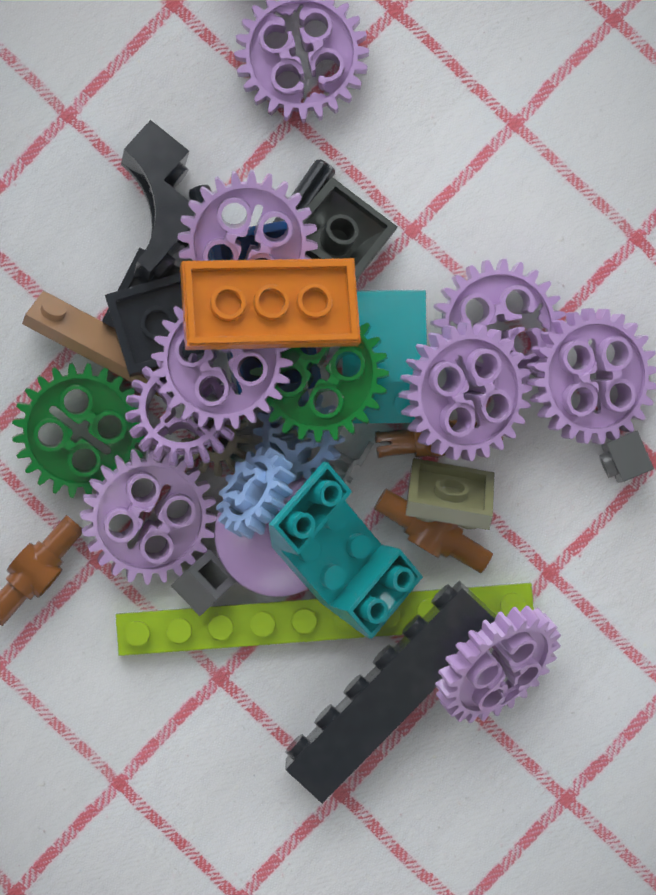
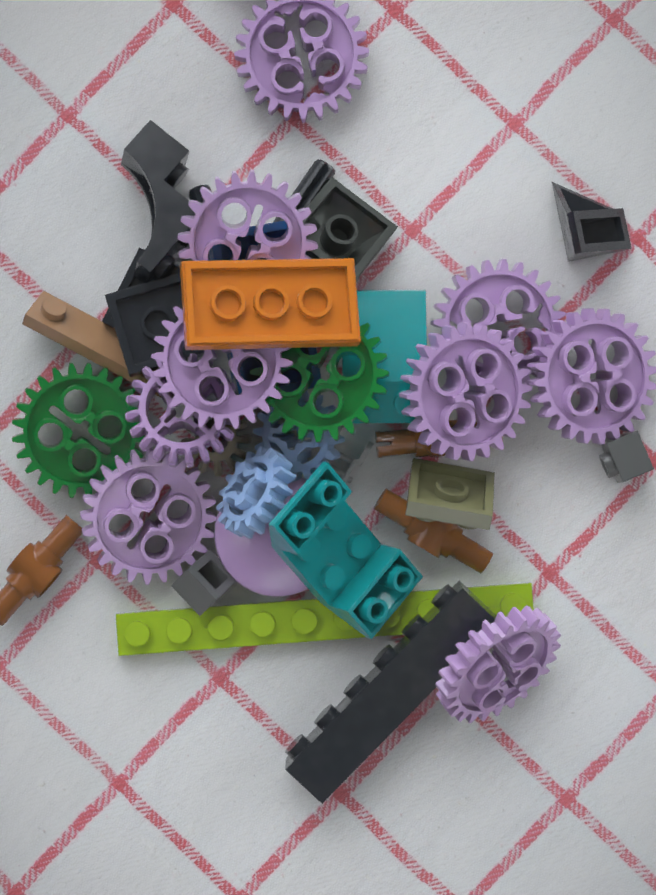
none -> black slope [552,182,632,262]

